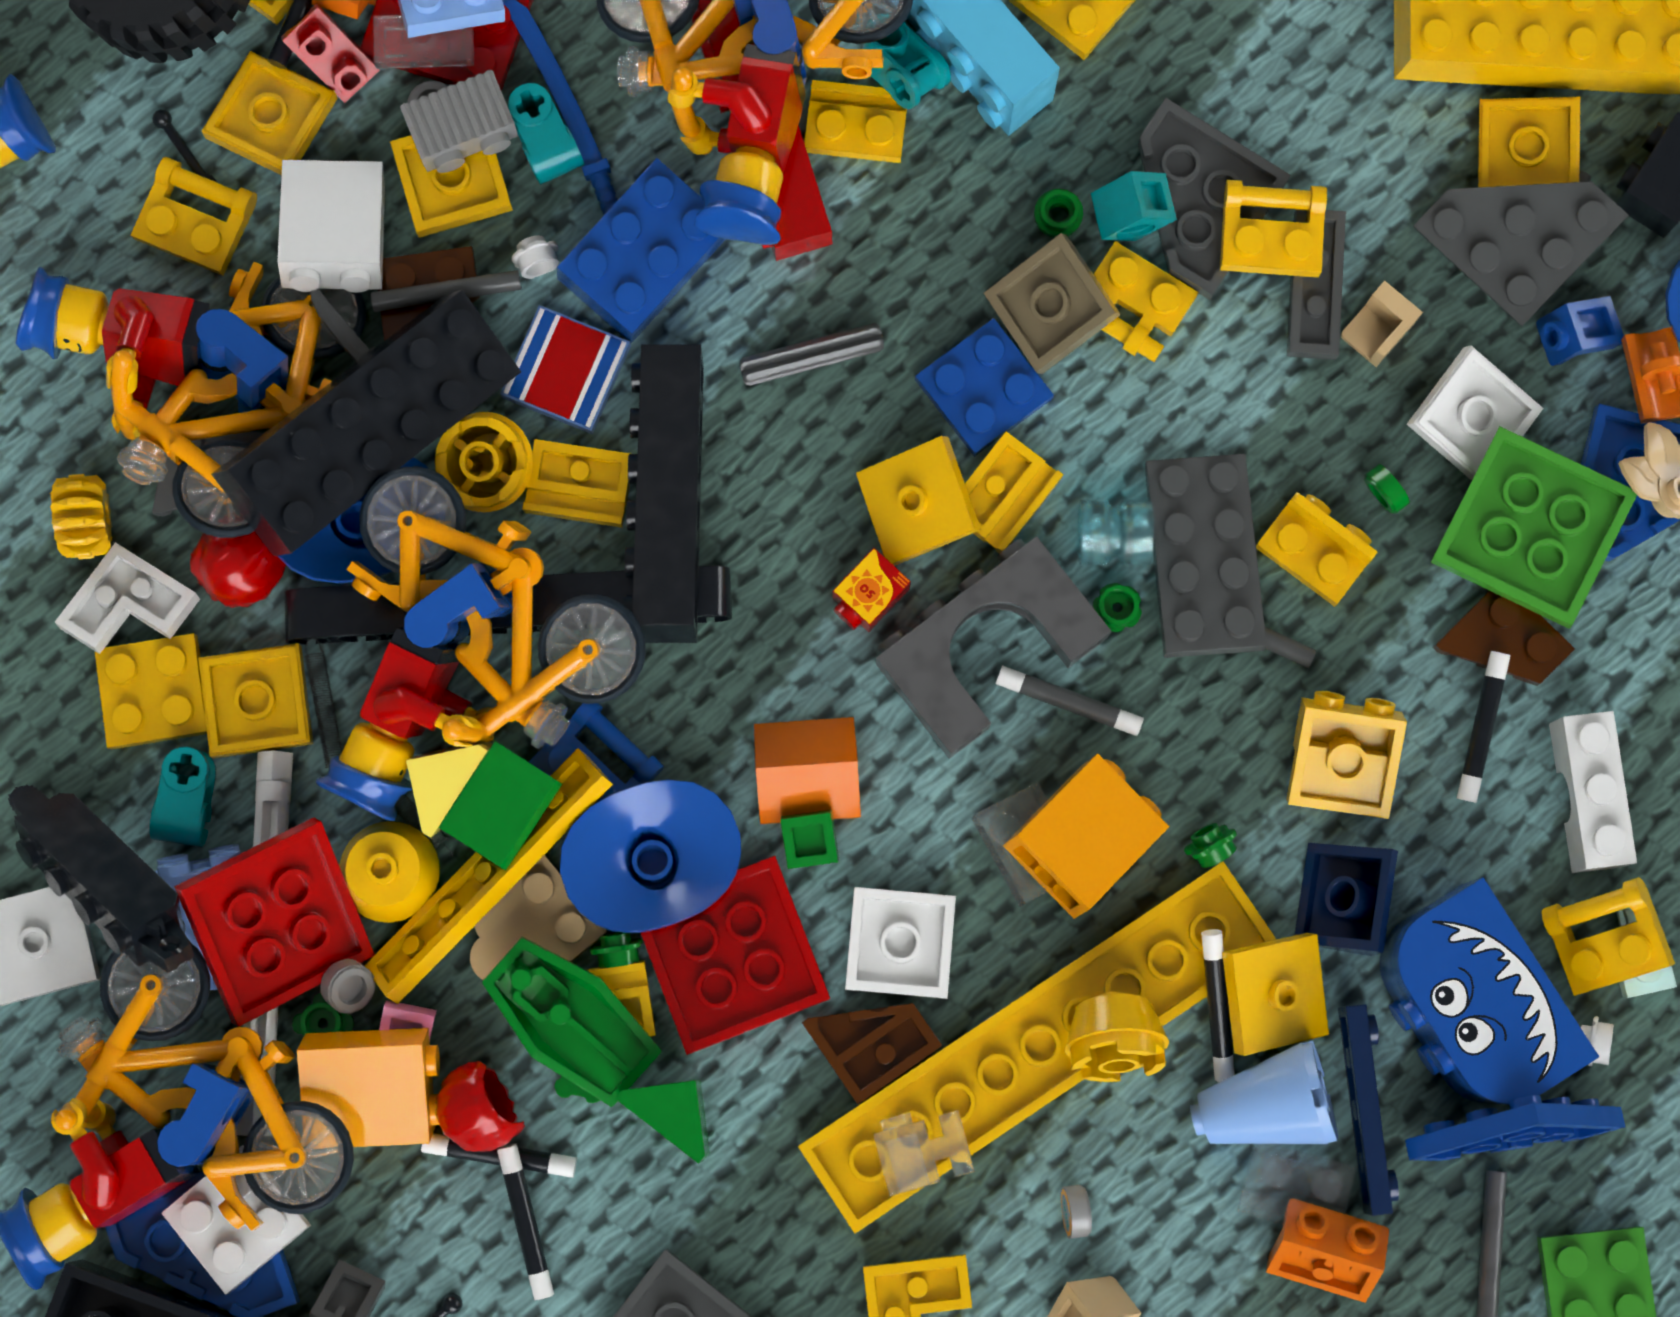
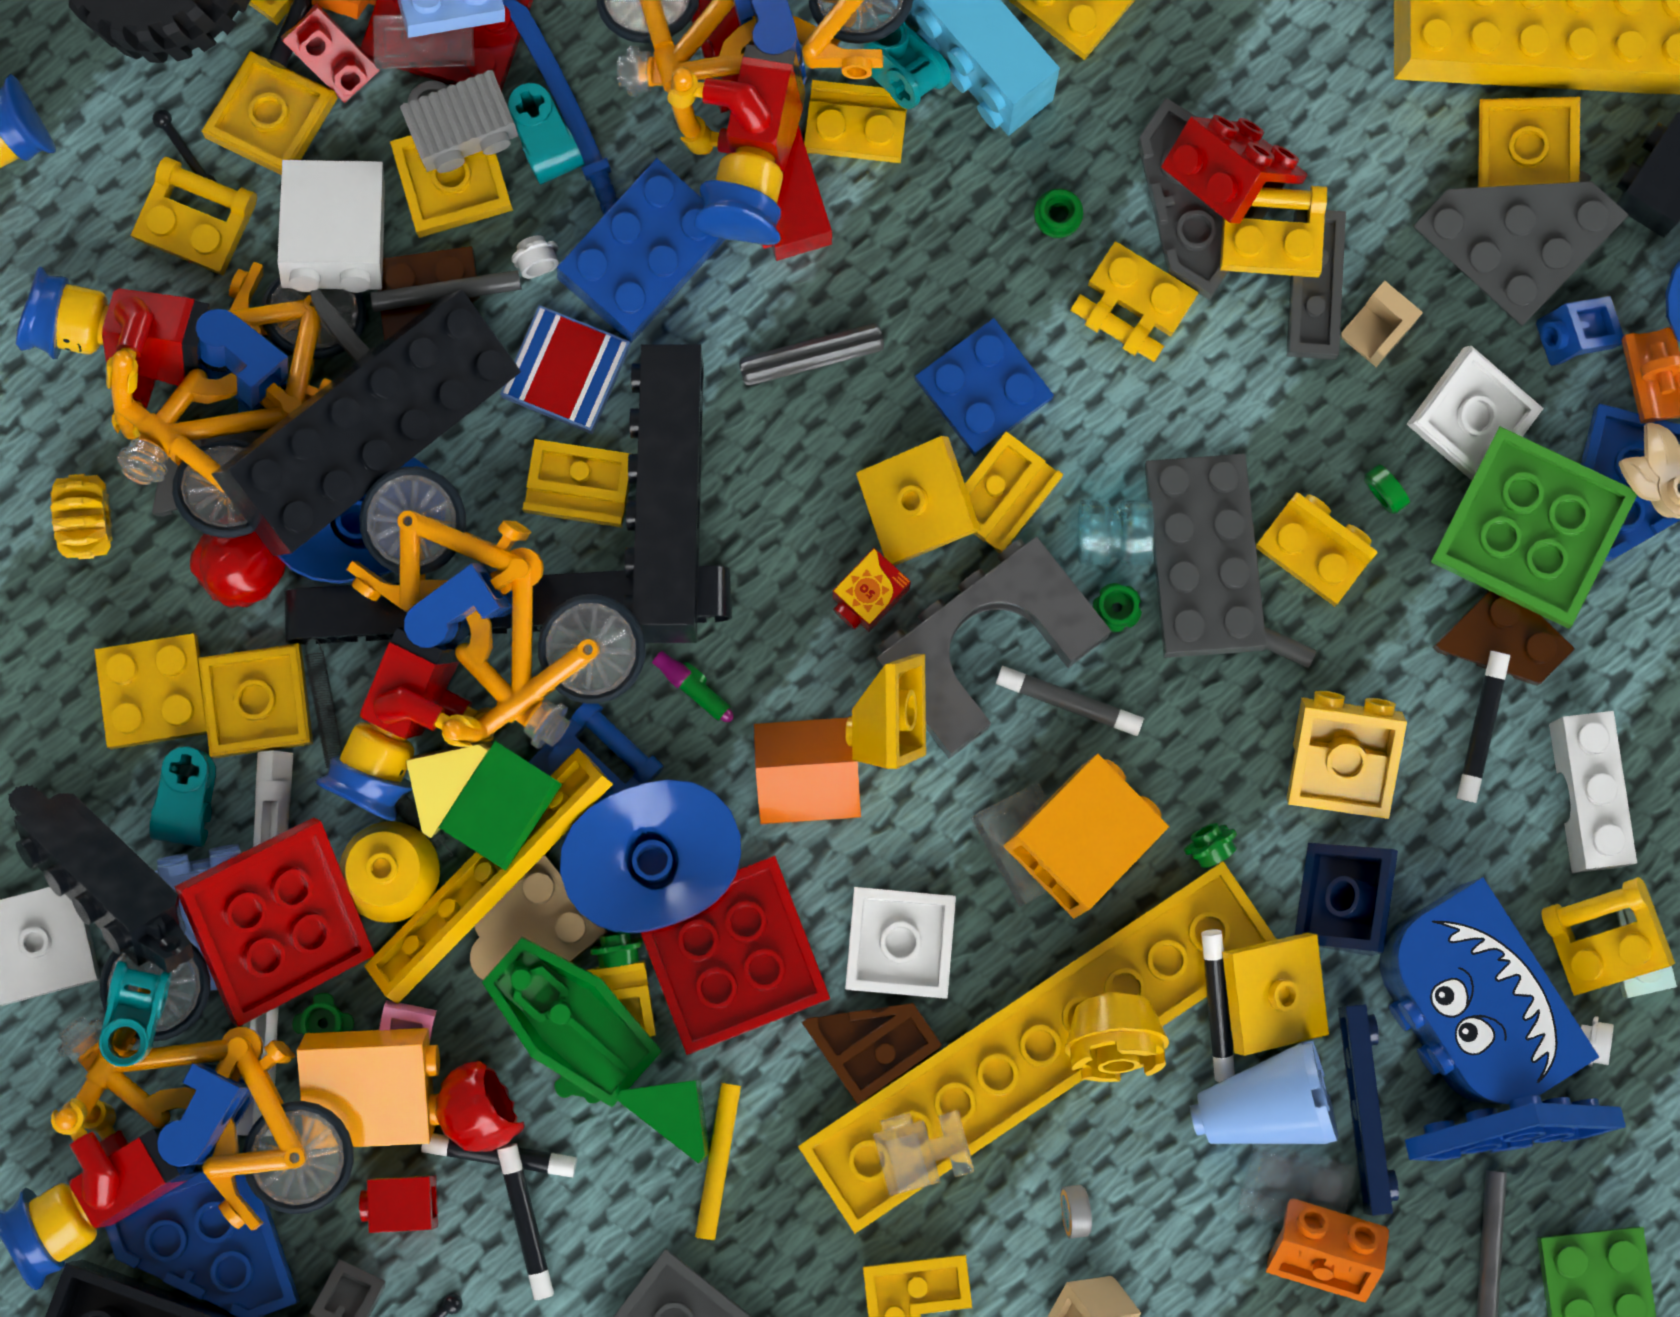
white plate [55,542,200,654] -> none
white plate [161,1145,311,1295] -> none
light grey tile [320,959,375,1014] -> none
yellow cone [435,412,533,512] -> none
green plate [780,809,839,869] -> none
dark tan plate [984,233,1121,374] -> none
teal brick [1090,171,1177,241] -> none
none -> teal piece [99,961,172,1067]
none -> red brick [359,1175,438,1233]
none -> piece [652,650,734,722]
none -> yellow bar [695,1083,741,1240]
none -> yellow slope [846,654,926,769]
none -> red bracket [1161,115,1308,224]

